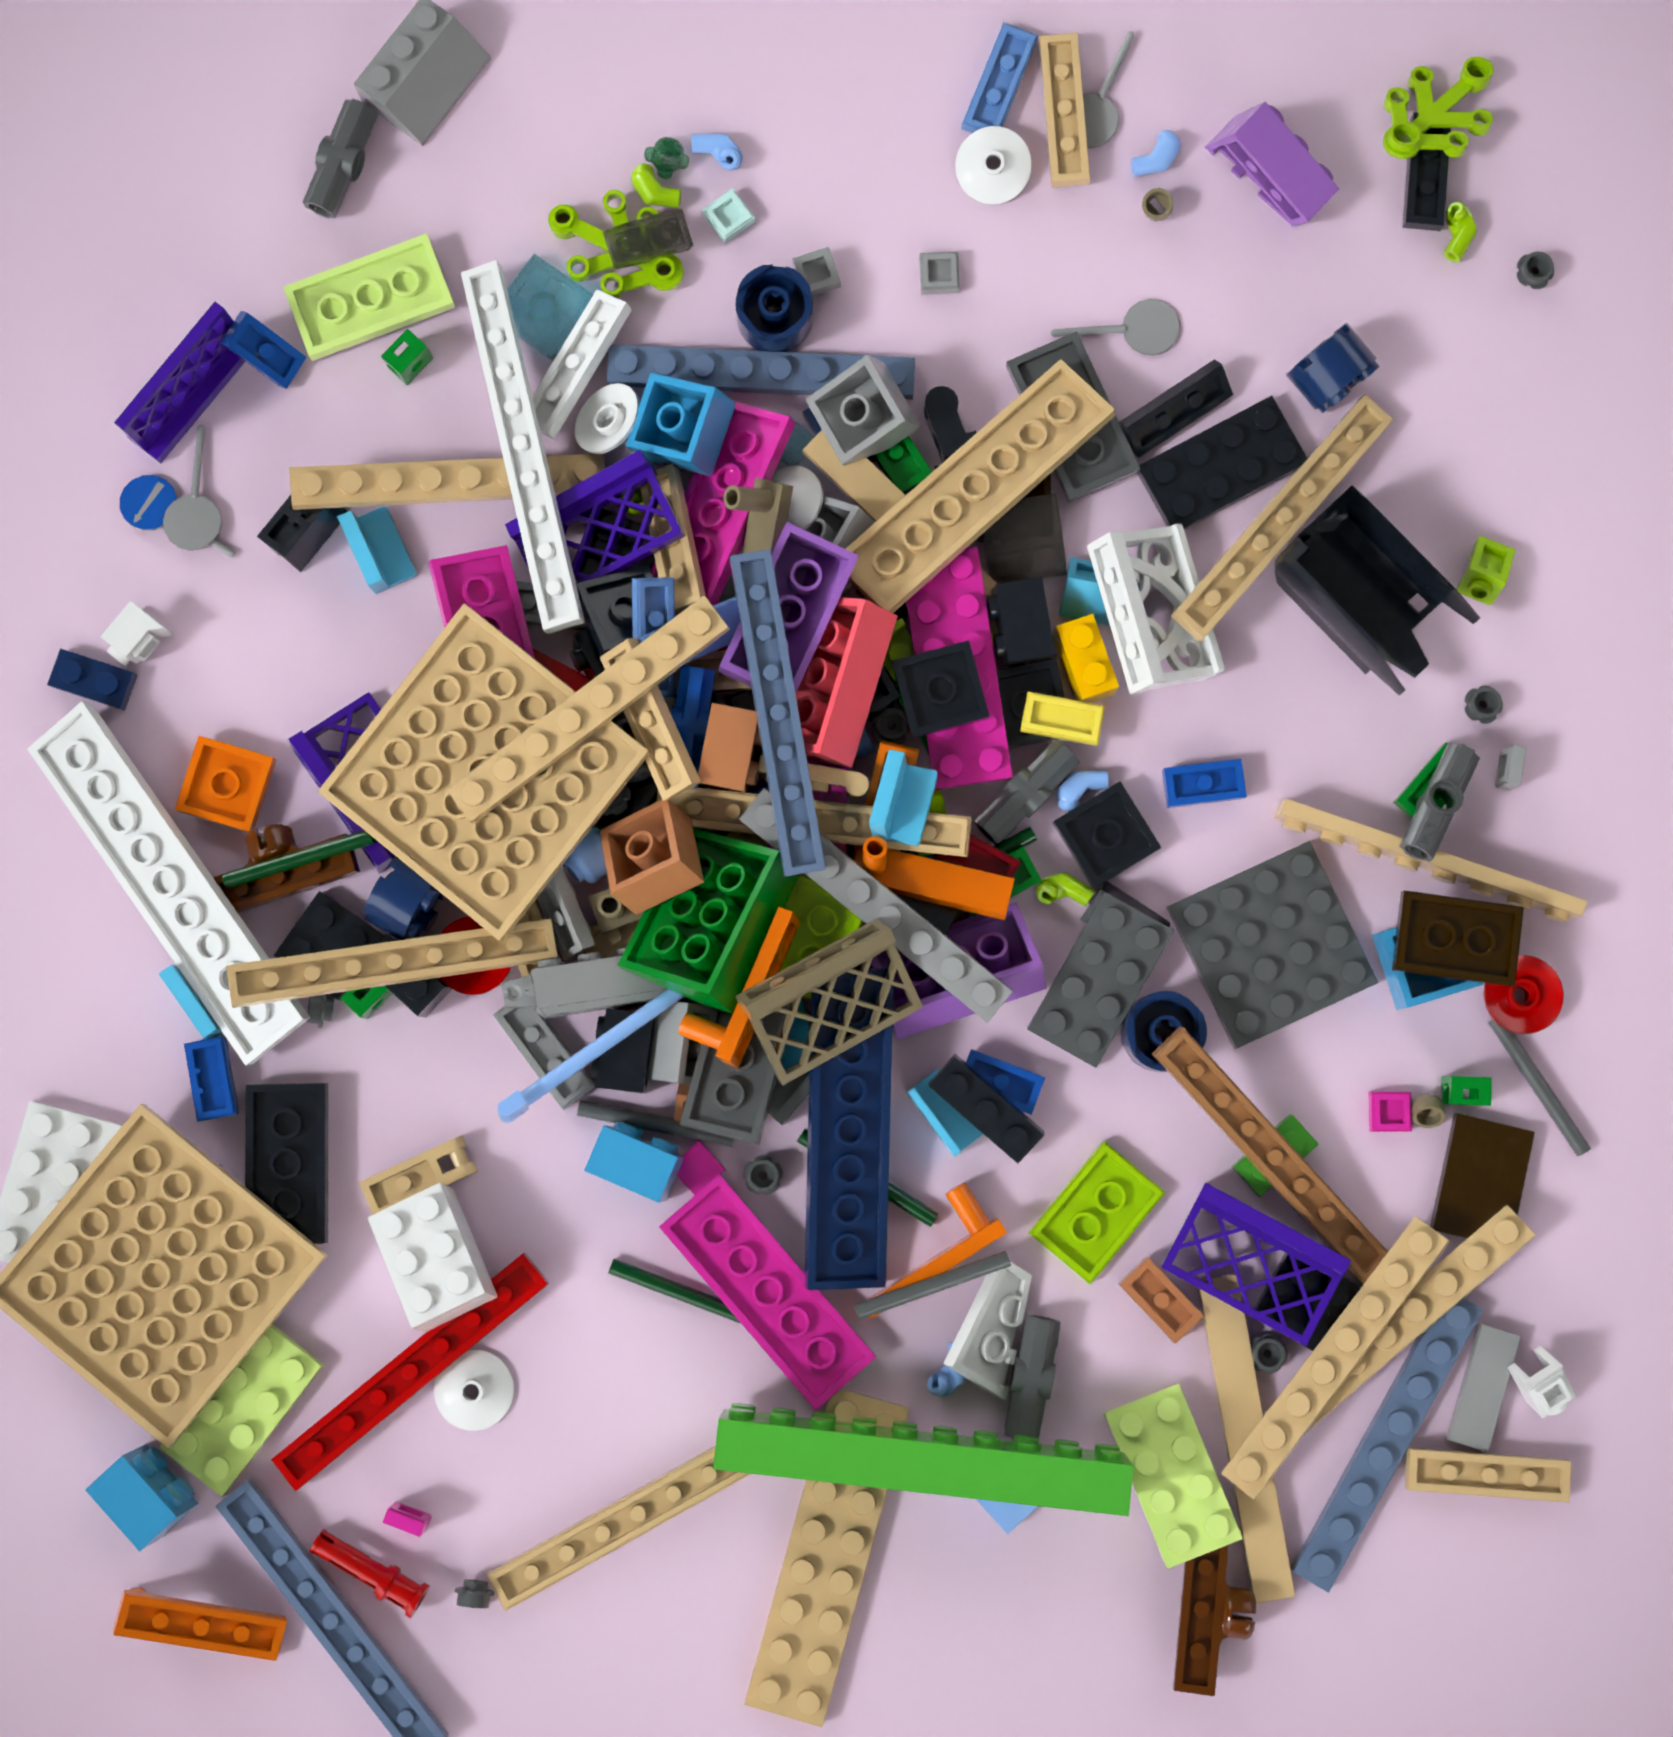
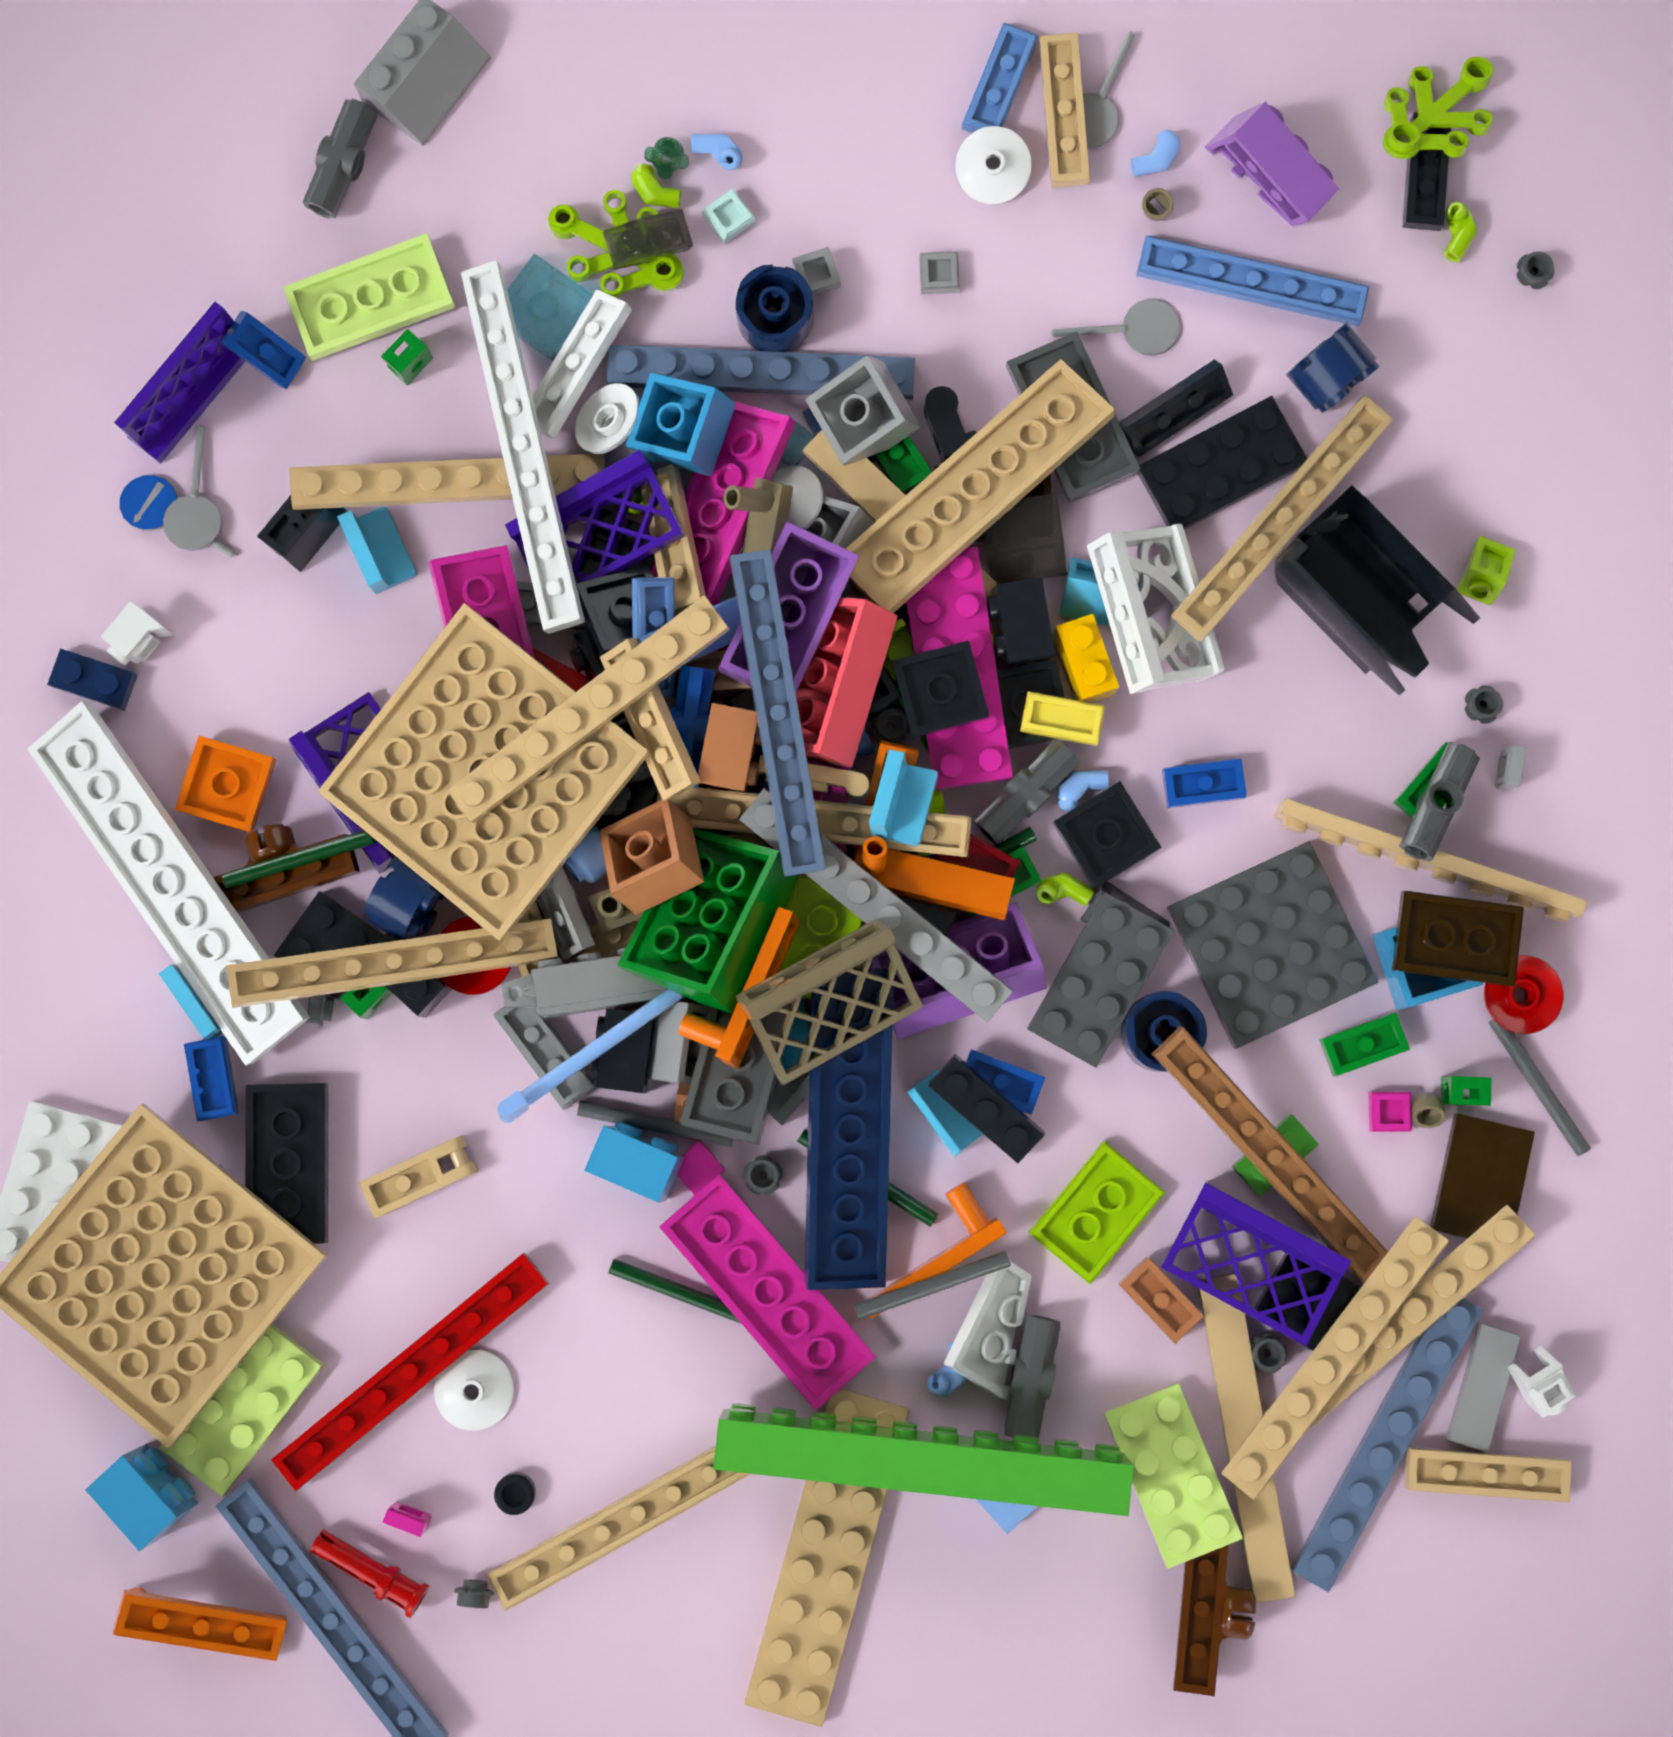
white brick [367,1183,498,1332] -> none
none -> black tile [494,1472,536,1515]
none -> medium blue tile [1136,235,1370,327]
none -> green plate [1319,1013,1410,1077]

